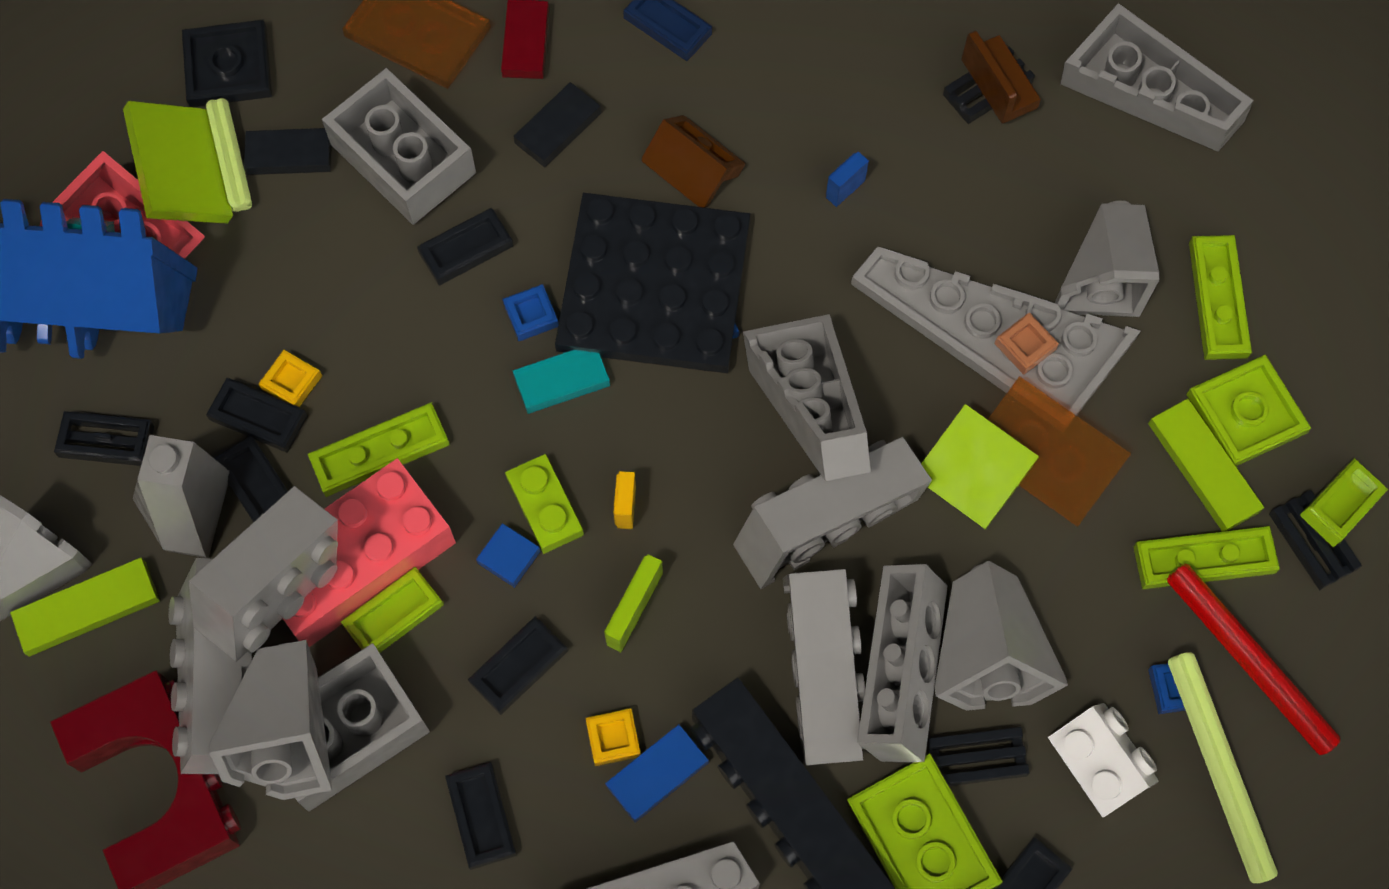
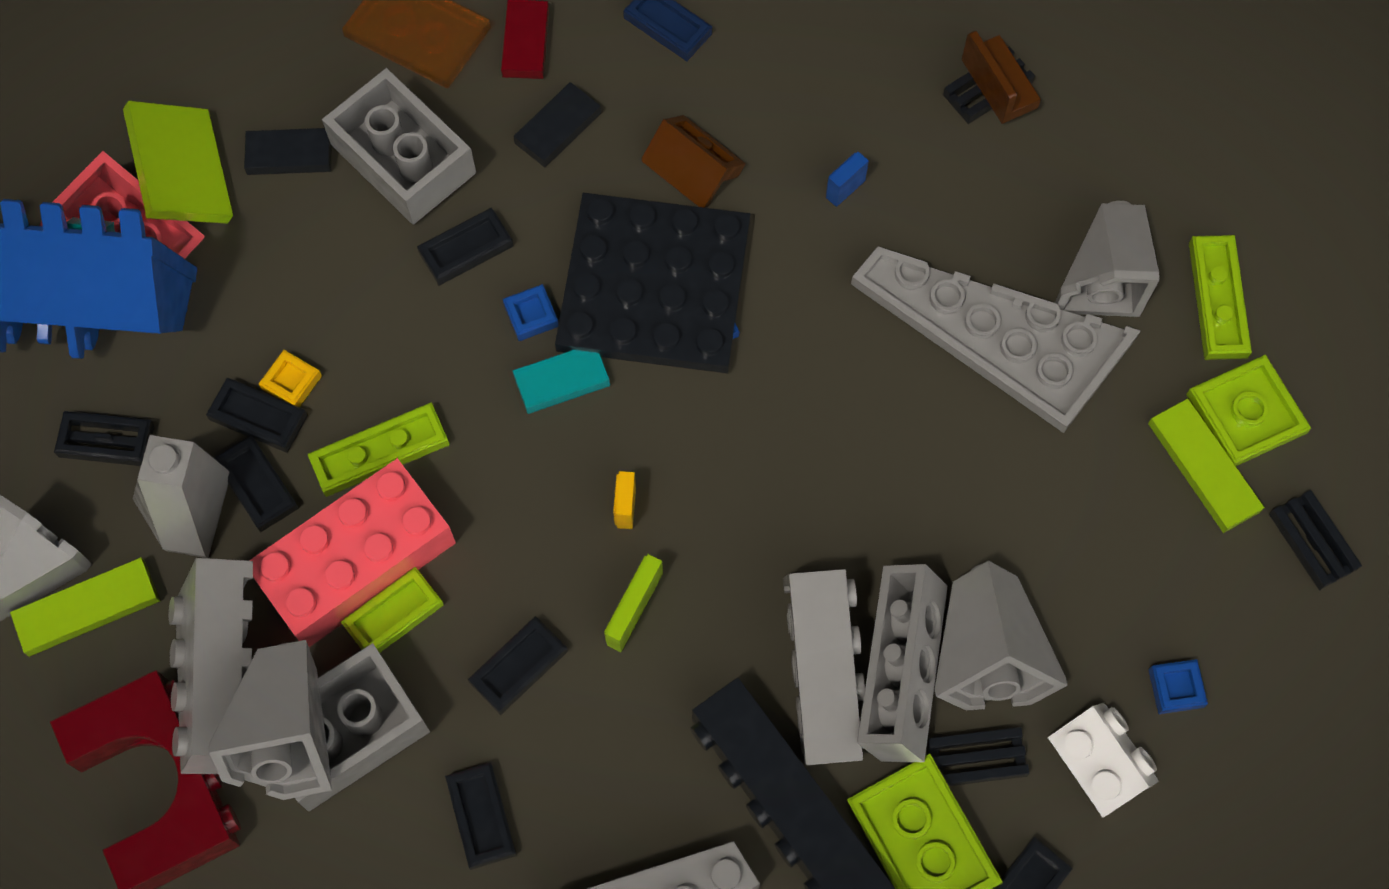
black tile [182,19,272,107] -> none
light grey brick [188,486,338,662] -> none
yellowish green axle [206,98,252,212] -> none
blue tile [476,523,540,588] -> none
lime plate [505,454,584,554] -> none
yellow tile [586,708,641,766] -> none
blue tile [605,724,709,823] -> none
light grey wedge [733,437,932,589] -> none
light grey wedge [743,314,871,481] -> none
lime tile [921,404,1039,530] -> none
clear orange tile [988,376,1131,527] -> none
nougat tile [994,312,1059,375] -> none
light grey wedge [1061,3,1254,151] -> none
lime tile [1133,526,1280,589] -> none
red axle [1167,564,1341,755] -> none
yellowish green axle [1168,652,1278,884] -> none
lime tile [1300,458,1388,547] -> none

